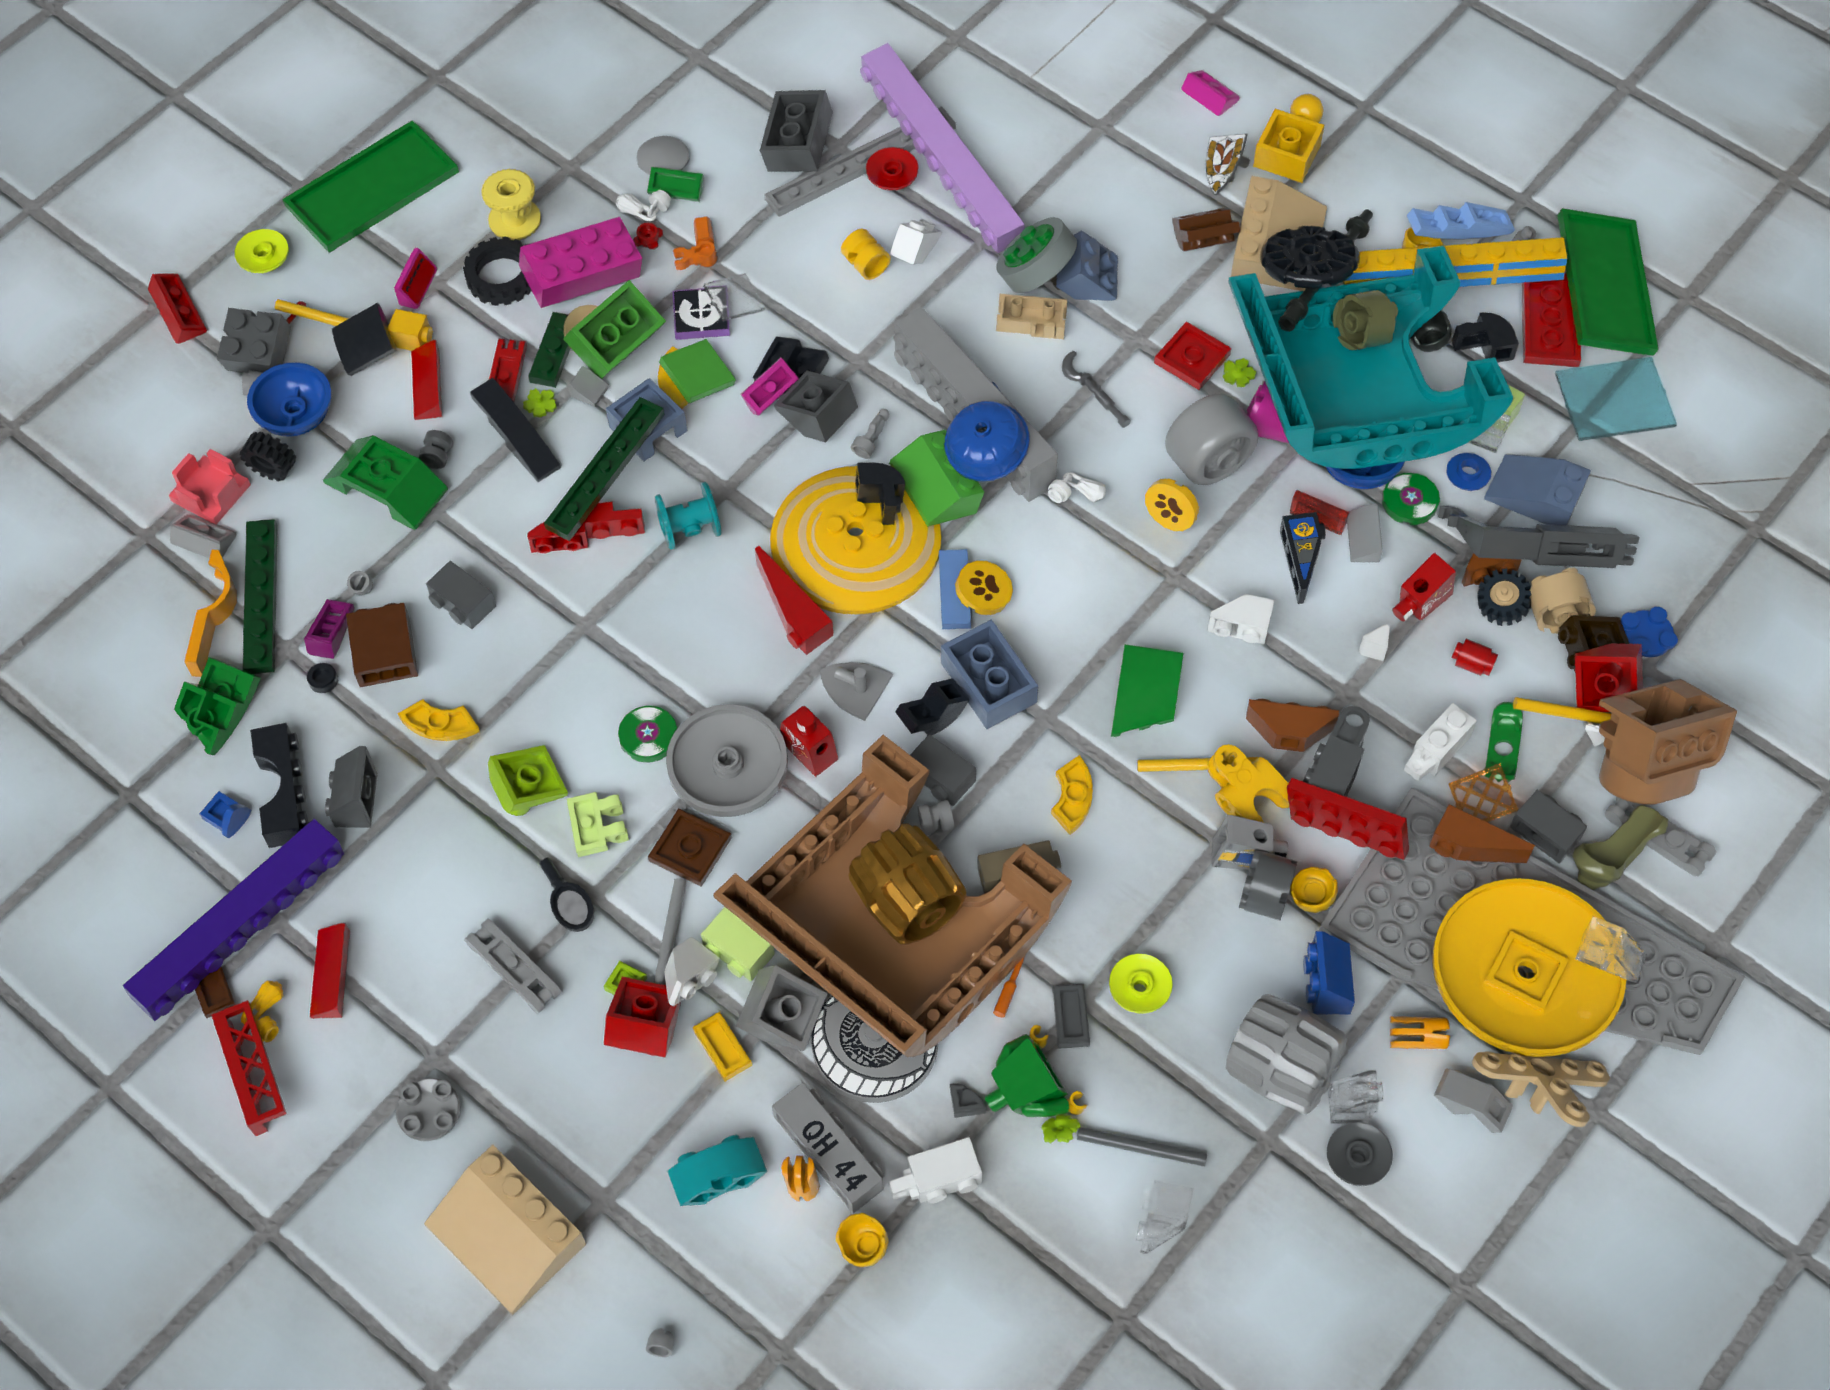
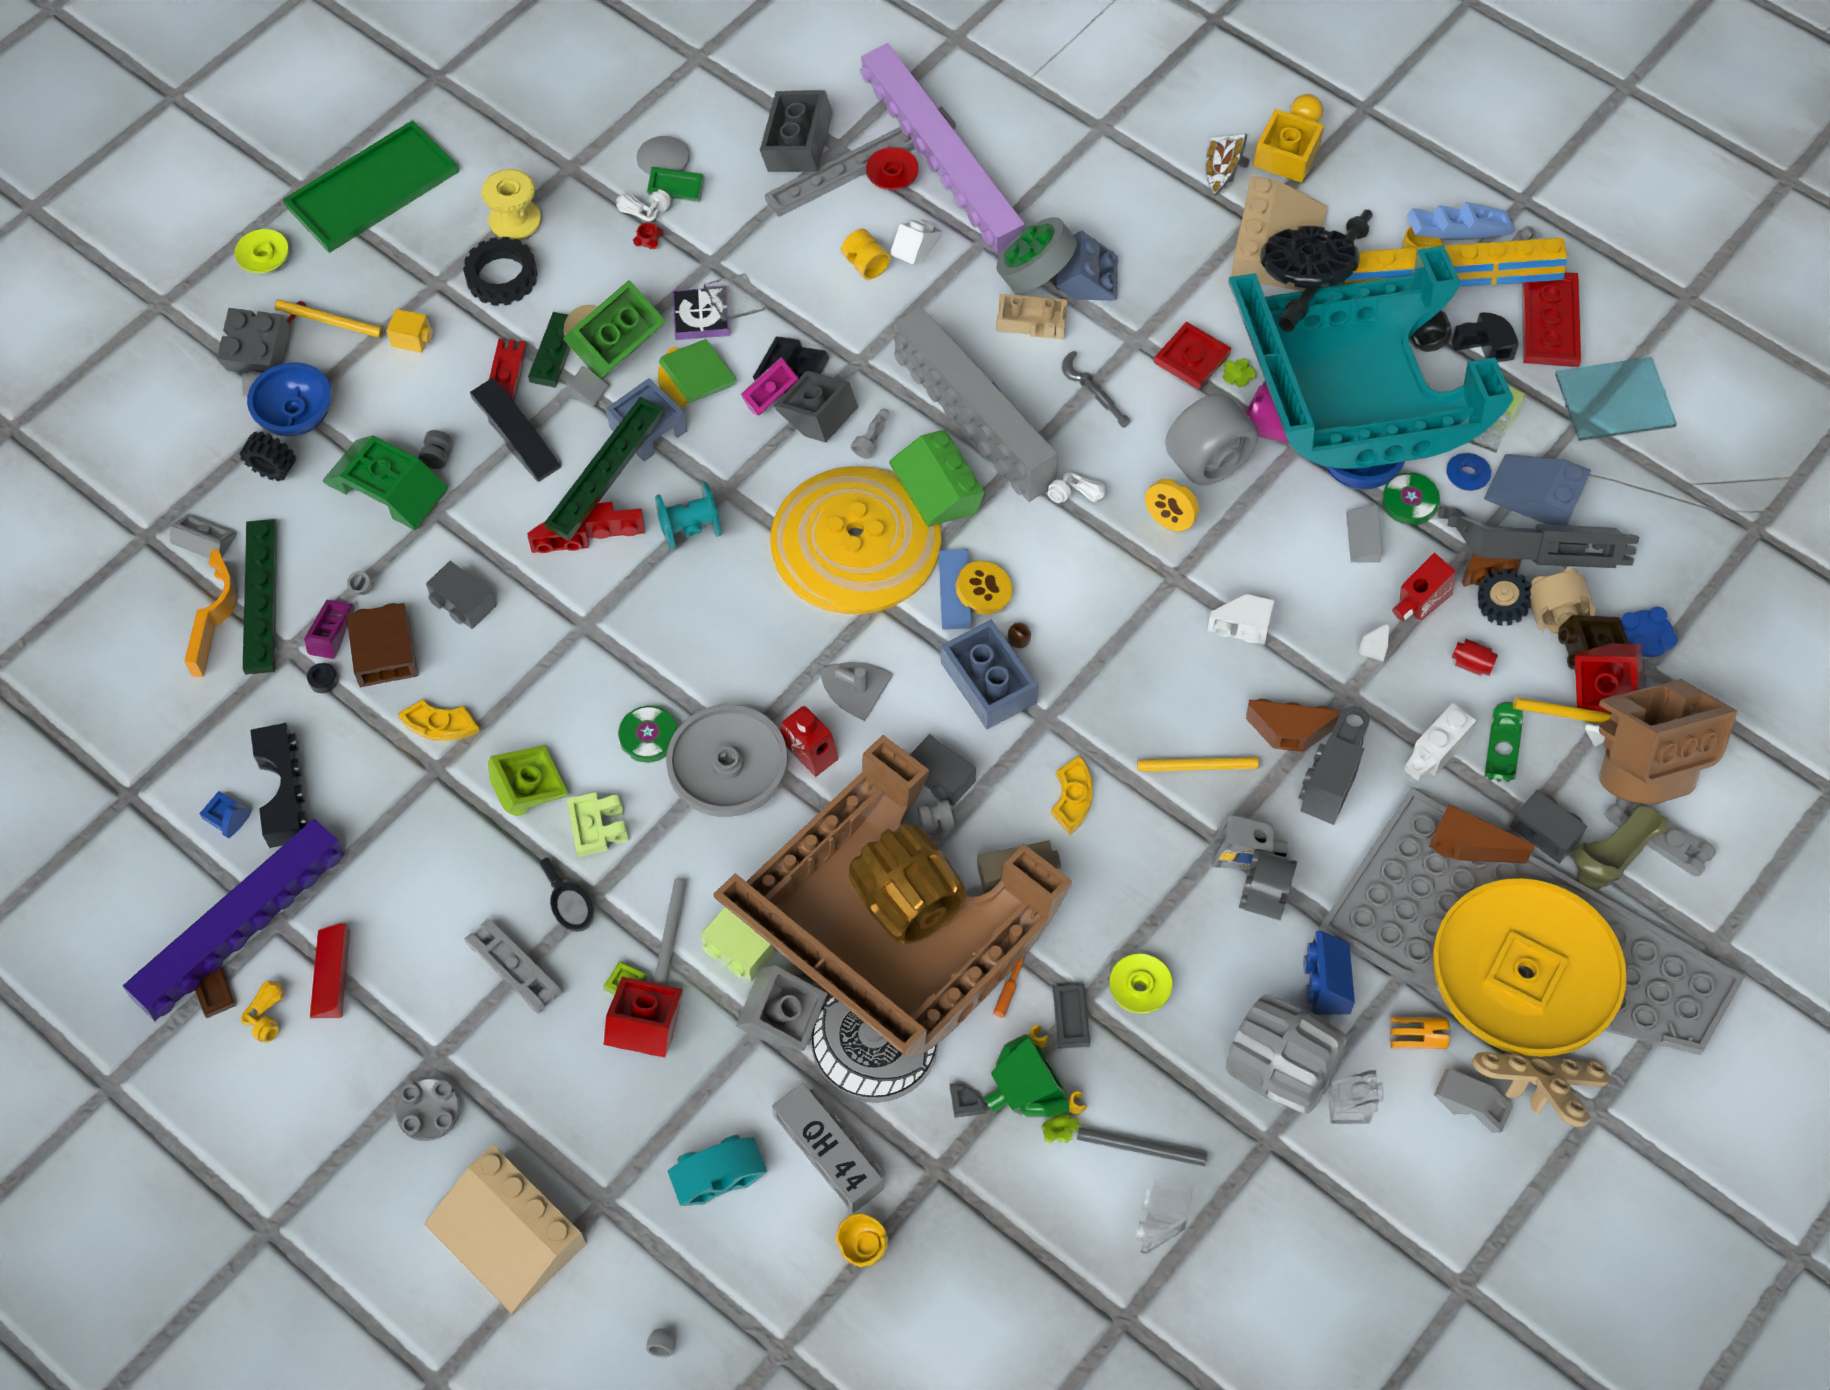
red slope [148,273,207,344] -> none
coral panel [169,449,251,525] -> none
green slope [174,657,261,755] -> none
red fence [211,1000,287,1136] -> none
dark grey slope [325,746,378,828] -> none
black slope [332,303,397,376] -> none
slope [394,247,437,309] -> none
red slope [411,340,442,420] -> none
dark pink brick [519,217,642,308] -> none
lime plant [523,388,557,418] -> none
reddish brown tile [648,808,732,887] -> none
white slope [664,937,720,1007] -> none
orange bar [673,216,718,270] -> none
yellow tile [692,1011,752,1081] -> none
red slope [755,546,834,655] -> none
light orange arm [781,1156,820,1201] -> none
black brick [855,463,905,525] -> none
white hinge [889,1137,982,1204] -> none
black brick [895,678,969,736] -> none
blue hat [945,401,1030,481] -> none
green slope [1111,644,1184,737] -> none
reddish brown brick [1172,208,1241,251] -> none
dark pink slope [1181,70,1240,116] -> none
yellow piece [1207,744,1289,822] -> none
slope [1280,512,1326,604] -> none
red plate [1286,778,1409,860] -> none
clear red tile [1289,490,1349,535] -> none
yellow hair [1290,867,1338,913] -> none
dark grey dish [1327,1122,1393,1186] -> none
olive brick [1333,290,1398,350] -> none
clear orange window [1448,763,1519,822] -> none
green tile [1557,208,1659,356] -> none
clear slope [1575,916,1647,983] -> none
none -> reddish brown hinge [1008,622,1031,648]

